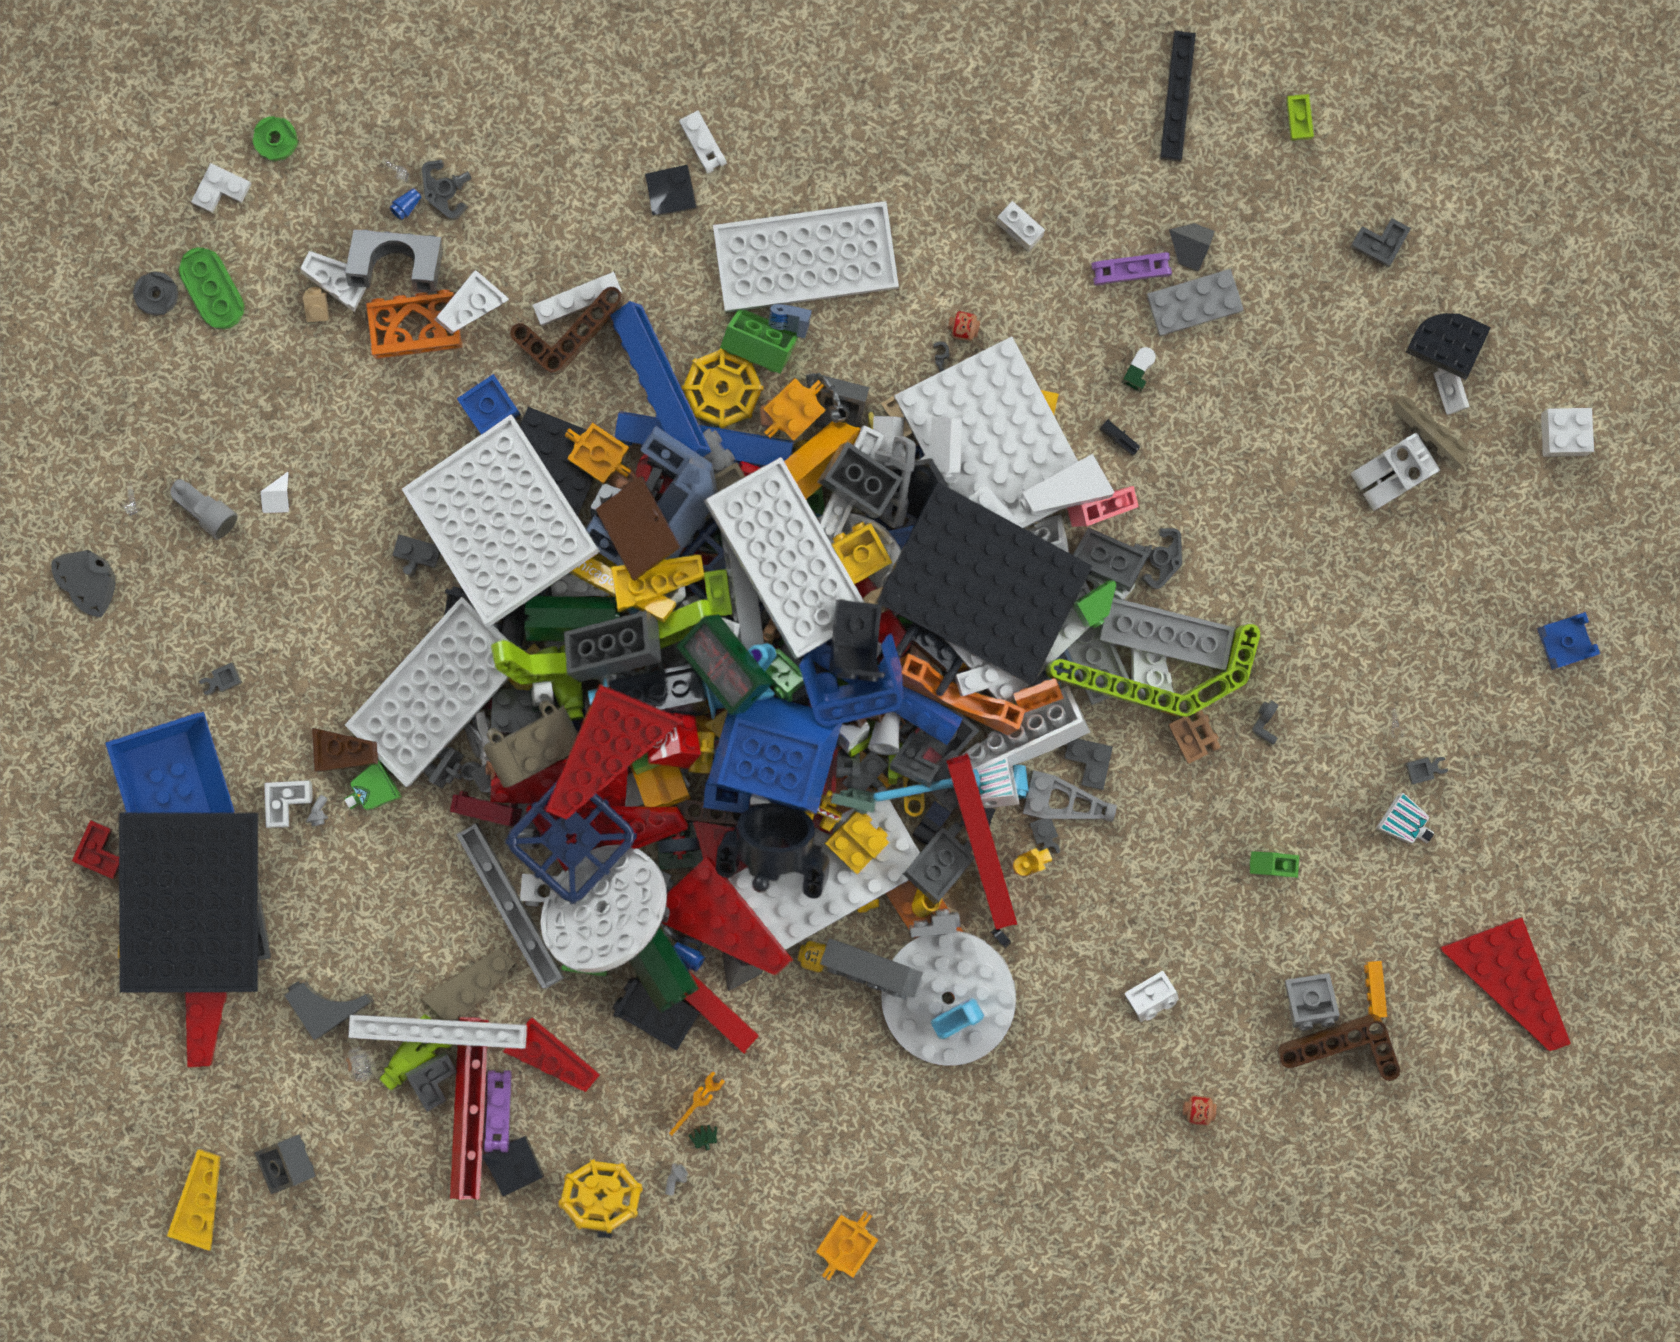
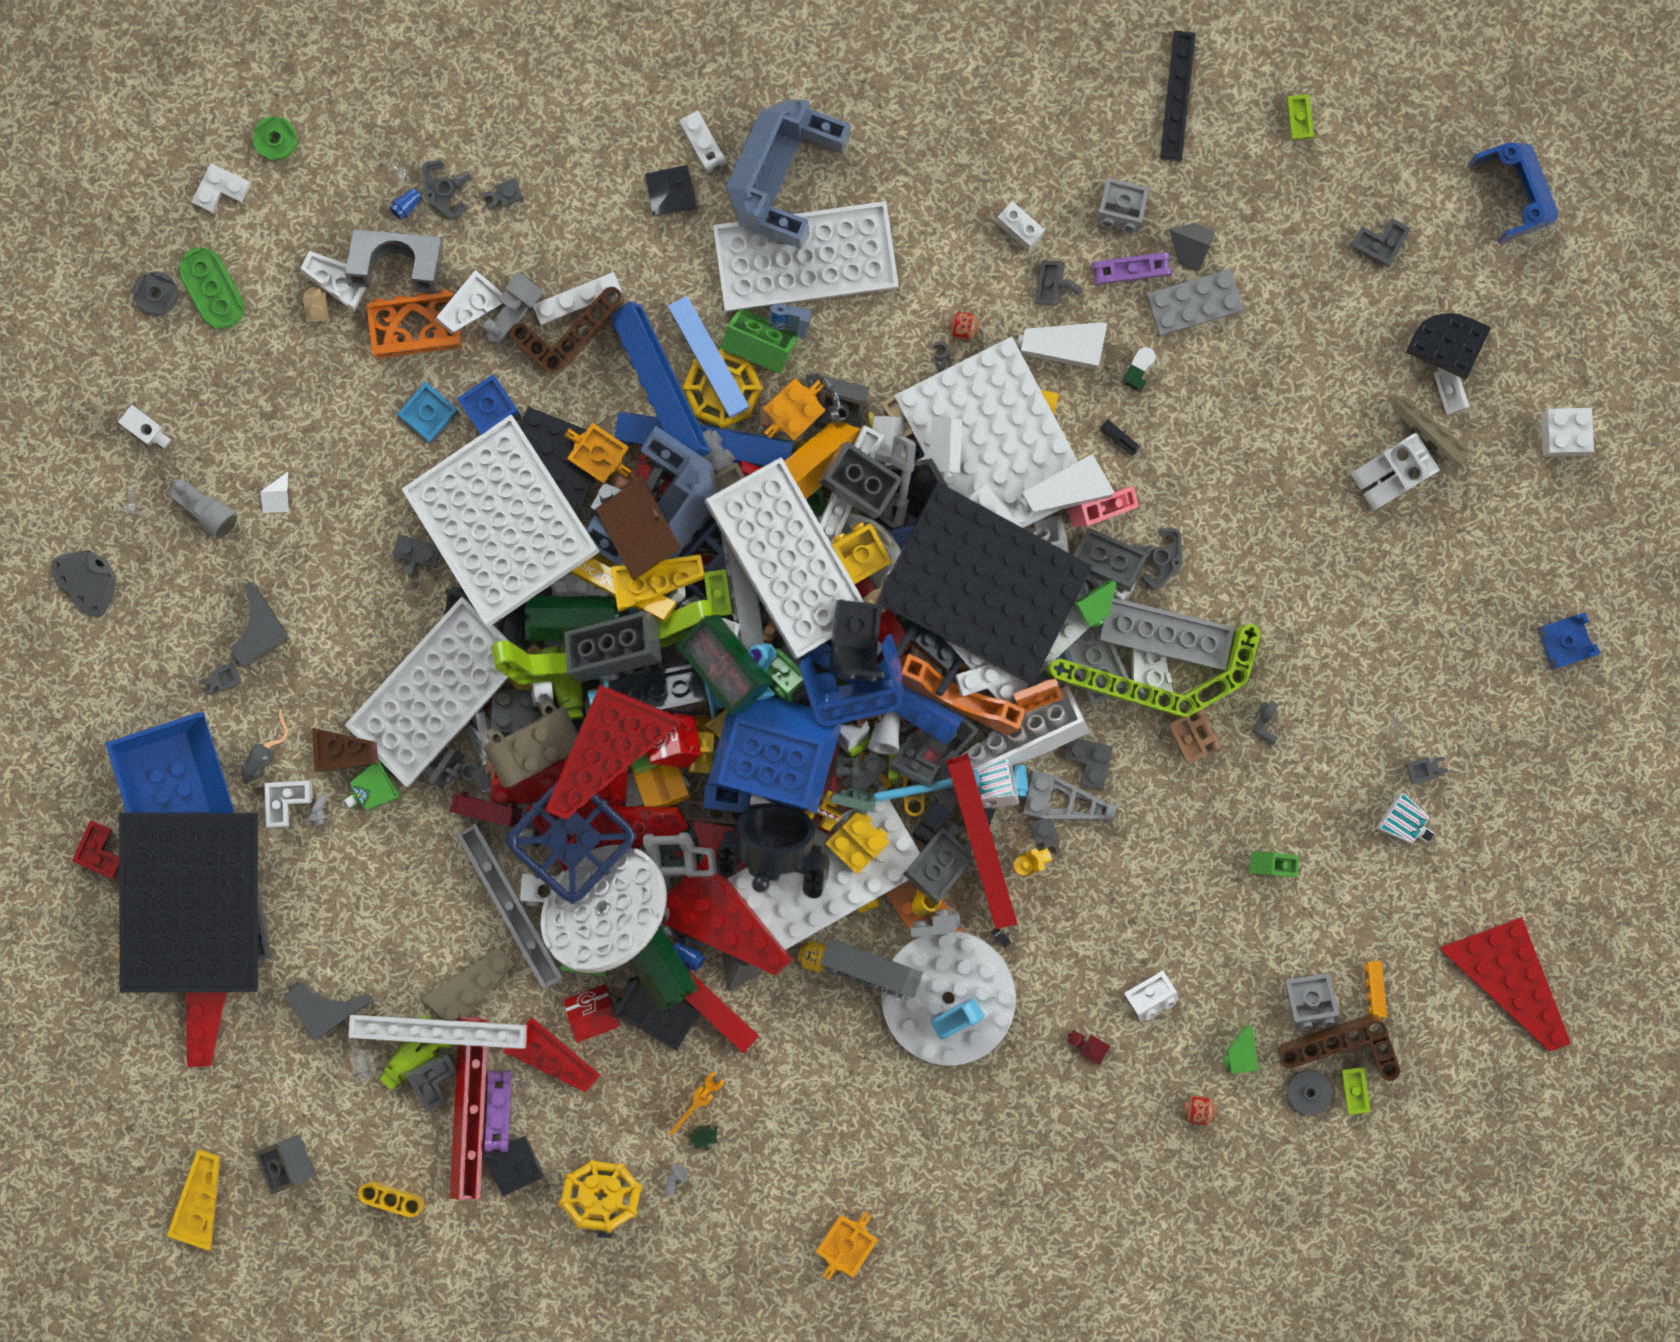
none -> white torso [118,405,171,450]
none -> dark grey arch [230,582,291,668]
none -> dark grey animal [240,709,288,785]
none -> yellow beam [358,1181,425,1217]
none -> dark azure tile [397,381,459,444]
none -> dark grey plate [482,178,524,210]
none -> light grey piece [483,271,544,344]
none -> red slope [564,984,621,1043]
none -> light grey bar [640,833,717,878]
none -> light blue tile [668,296,750,418]
none -> sand blue wedge [725,99,851,249]
none -> white slope [1017,322,1107,370]
none -> dark grey plate [1034,260,1082,306]
none -> dark red plate [1067,1030,1110,1065]
none -> light grey plate [1096,178,1150,234]
none -> bright green slope [1223,1024,1258,1074]
none -> dark grey plate [1287,1070,1332,1115]
none -> lime plate [1341,1067,1371,1115]
none -> blue windscreen [1467,143,1558,244]

